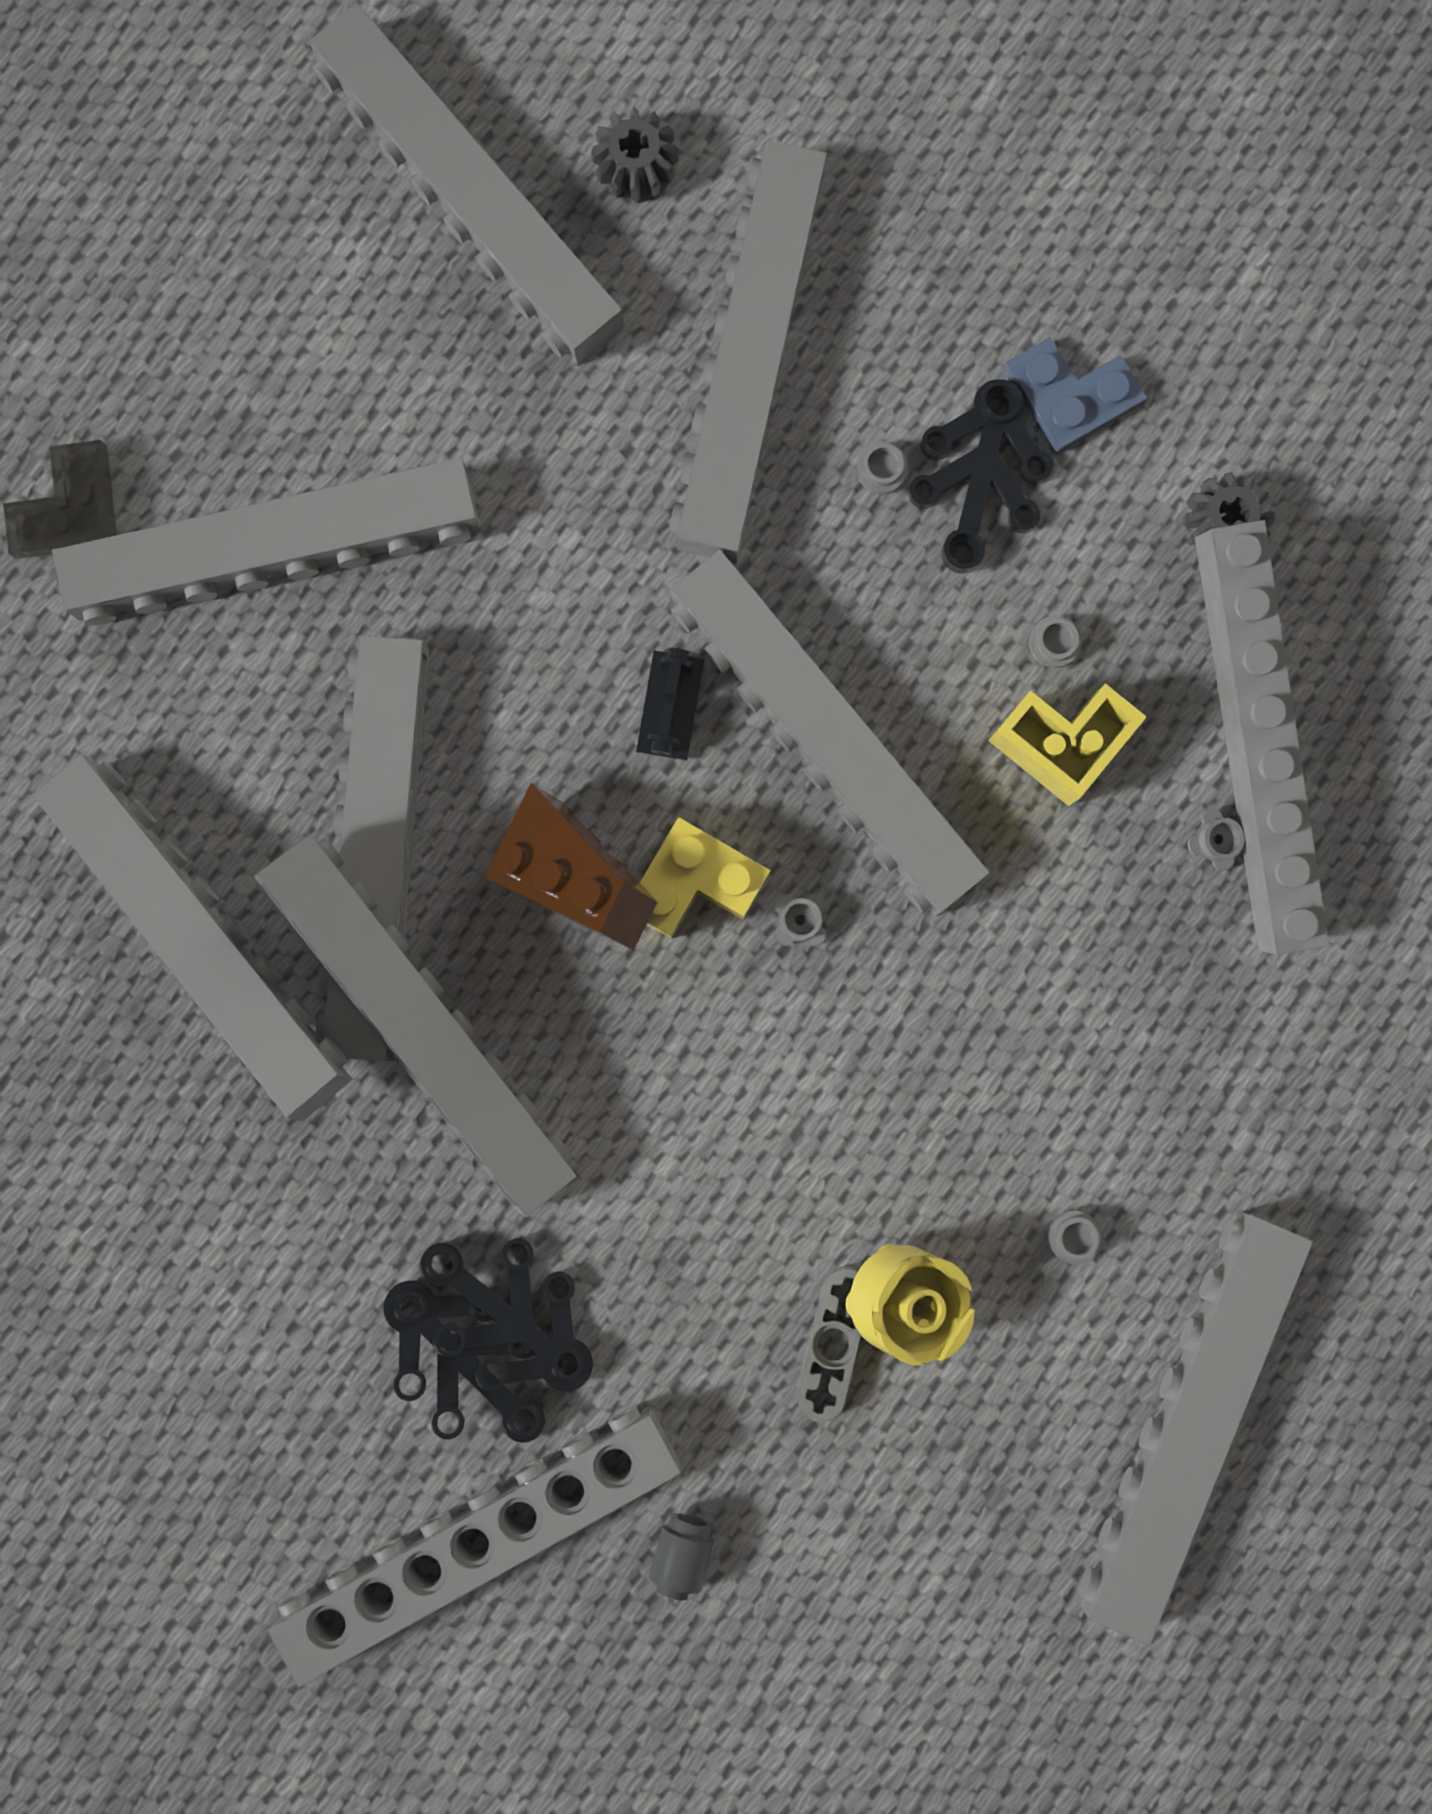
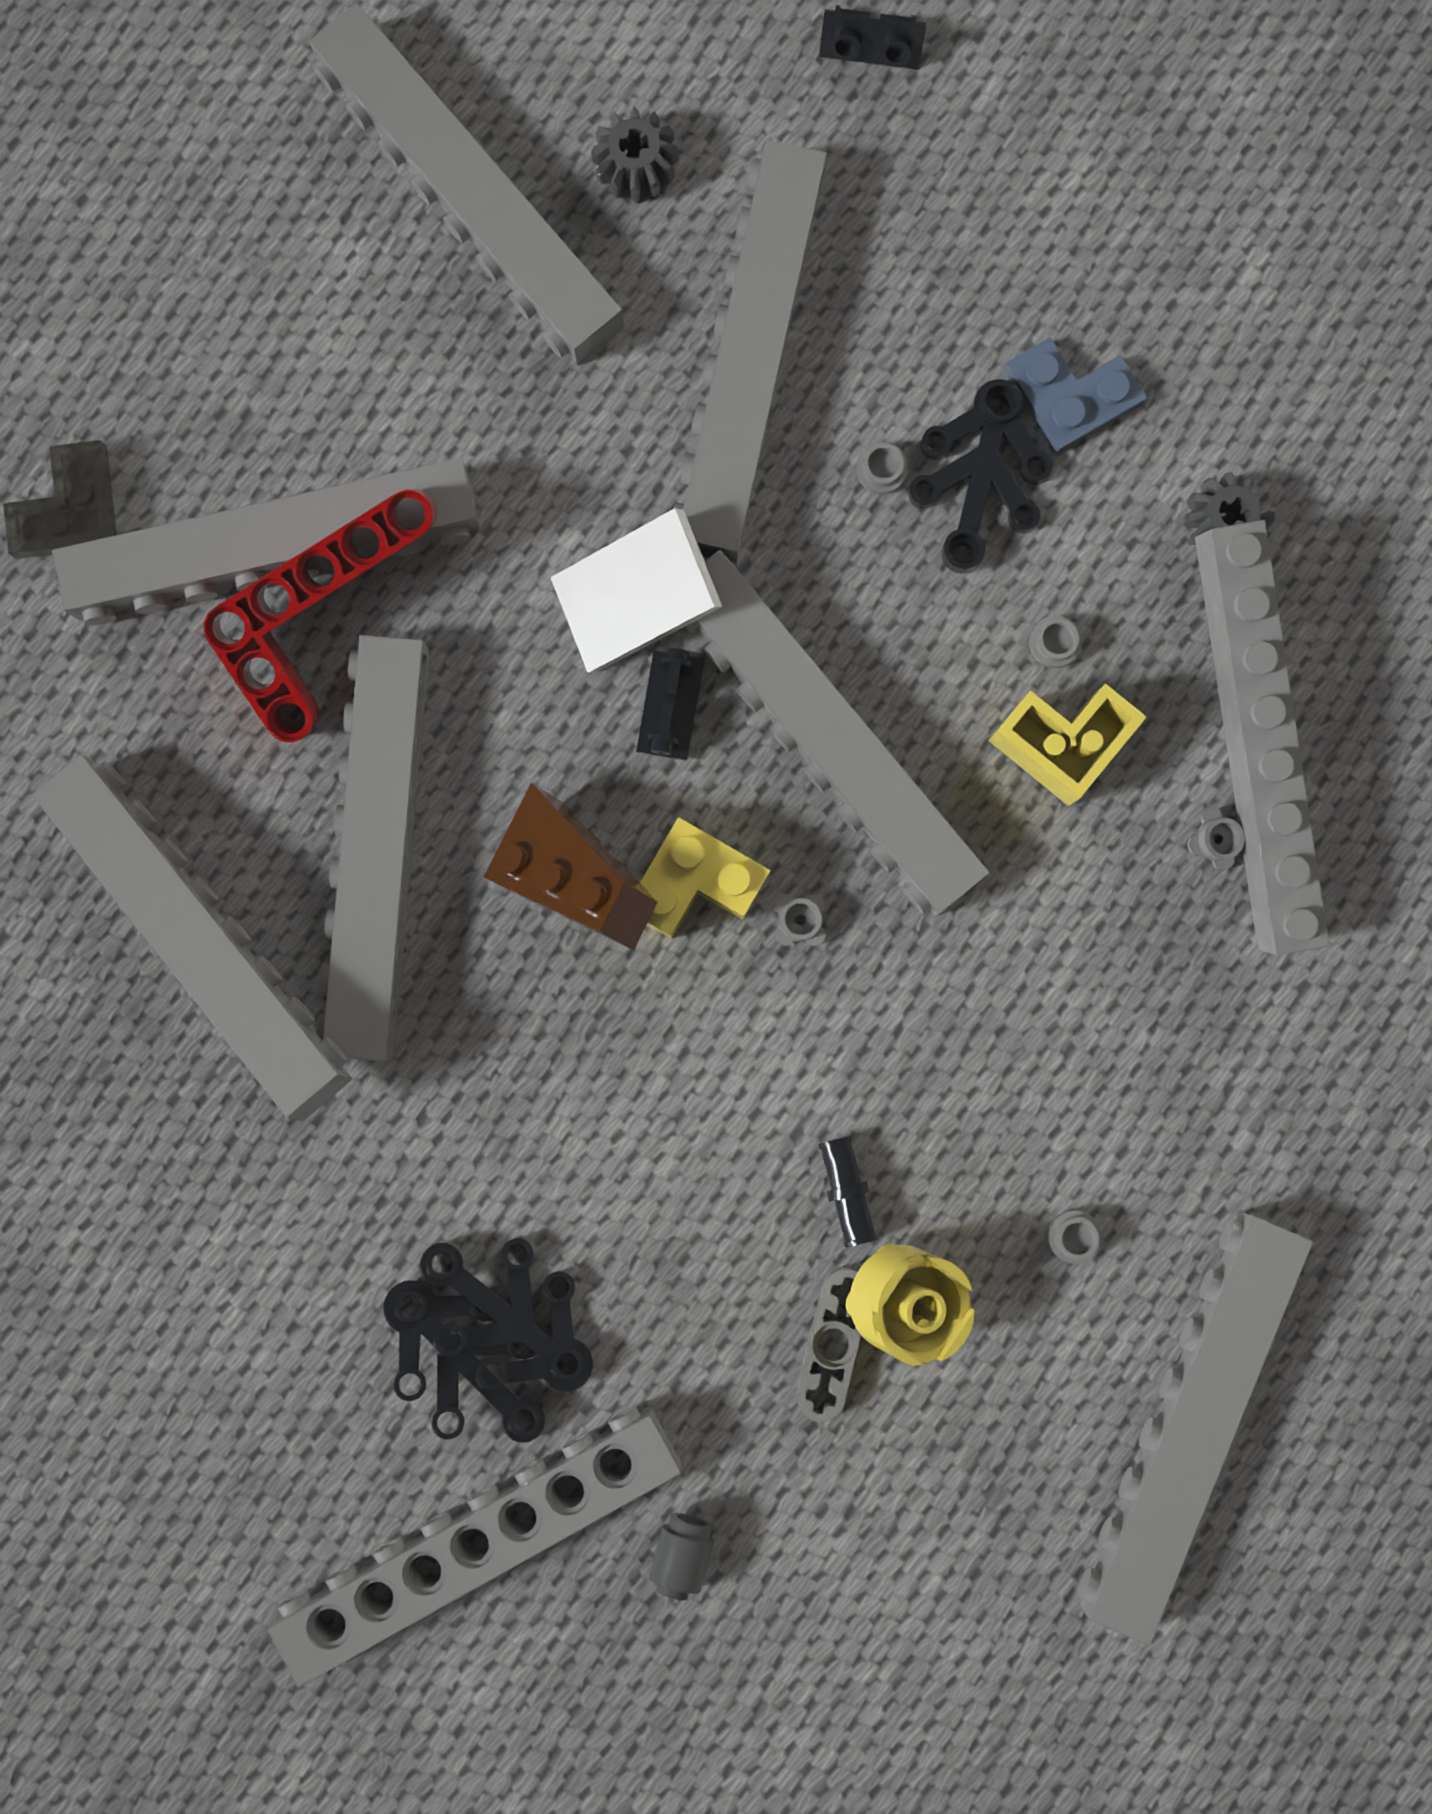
light grey brick [254,834,577,1218] -> none
none -> red beam [203,489,436,743]
none -> white tile [550,508,722,672]
none -> black pin [818,1136,878,1247]
none -> black hinge [819,5,926,70]

